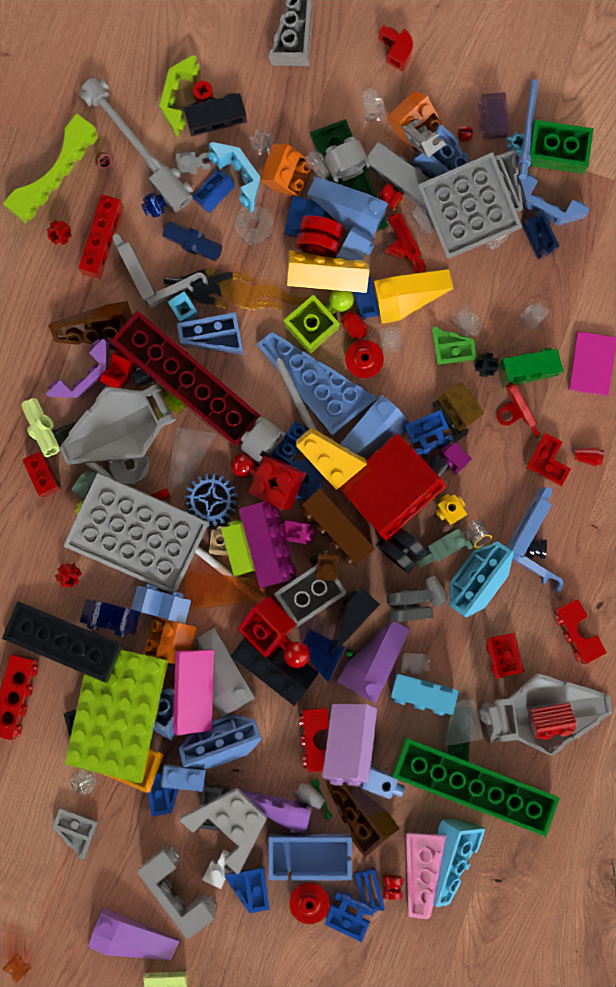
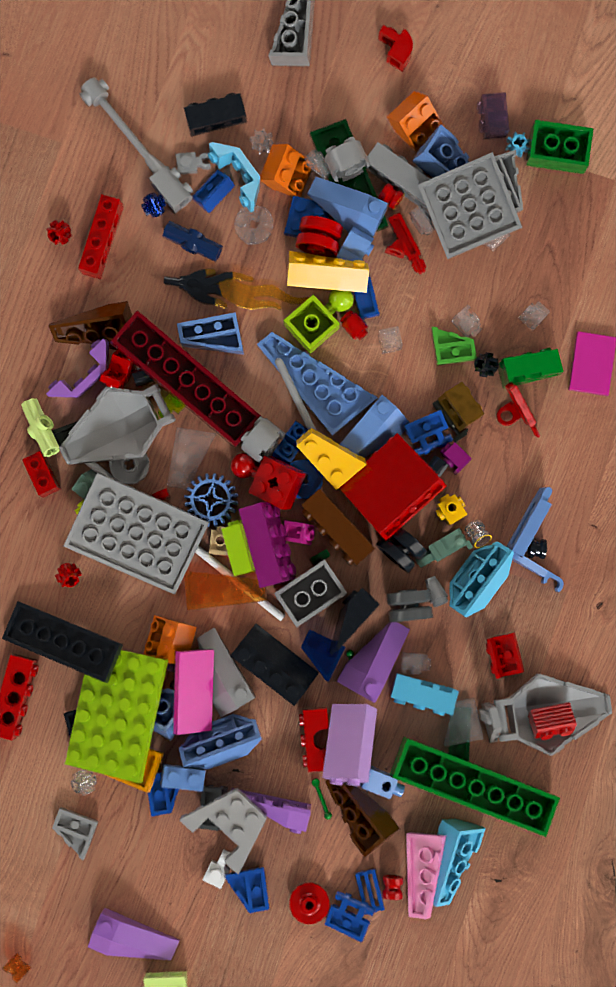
lime arch [3,114,98,224] -> none
clear blue brick [80,598,141,637] -> none
dark red hinge [95,152,112,169] -> none
light grey hinge [113,234,208,308] -> none
medium blue brick [131,584,191,624] -> none
light grey plate [137,844,217,940] -> none
lime slope [159,55,200,136] -> none
medium azure brick [168,292,198,323] -> none
red wheel [193,80,213,104] -> none
red brick [238,596,310,668] -> none
medium blue piece [269,833,352,880] -> none
light grey cone [294,782,325,809] -> none
reddish brown bracket [316,551,339,581] -> none
red piece [345,340,384,379] -> none
clear brick [362,89,385,122] -> none
yellow wedge [373,269,453,324] -> none
light grey hinge [402,119,446,157] -> none
red hinge [457,125,473,143] -> none
medium blue slope [517,173,590,225] -> none
medium blue bar [518,79,539,180] -> none
dark blue hinge [522,211,560,260] -> none
red plate [526,432,571,487] -> none
red arch [553,599,607,664] -> none
red cone [574,448,604,467] -> none

